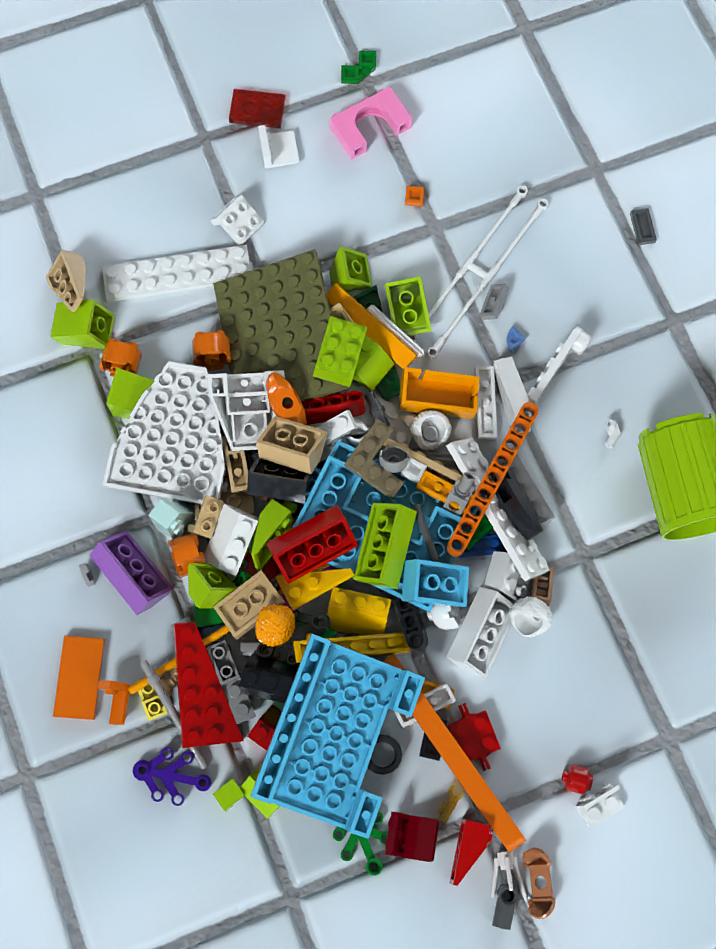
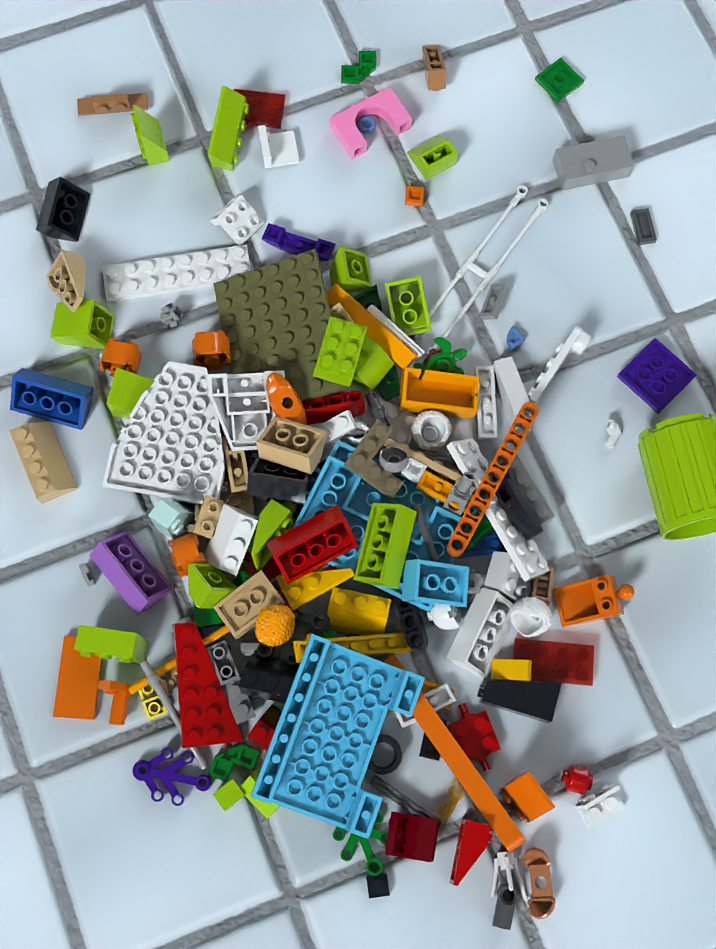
none -> tan slope [9,421,78,504]
none -> blue slope [10,368,93,430]
none -> black slope [36,177,91,242]
none -> lime wedge [74,625,149,664]
none -> medium nougat bracket [77,93,149,116]
none -> lime slope [131,105,169,165]
none -> light grey gear [160,303,183,328]
none -> lime slope [207,86,249,171]
none -> green tile [207,743,261,783]
none -> dark purple slope [262,223,336,261]
none -> medium blue tile [358,116,376,135]
none -> black plate [366,873,390,899]
none -> dark grey axle [370,775,442,827]
none -> lime slope [407,136,458,180]
none -> green animal [413,337,467,375]
none -> medium nougat slope [422,45,446,91]
none -> light grey bracket [468,568,480,594]
none -> black slope [477,681,562,724]
none -> yellow tile [491,659,532,681]
none -> orange slope [501,771,555,823]
none -> clear red plate [513,638,594,686]
none -> green tile [535,58,584,103]
none -> light grey brick [553,135,634,190]
none -> orange slope [553,574,635,627]
none -> dark purple plate [617,338,697,414]

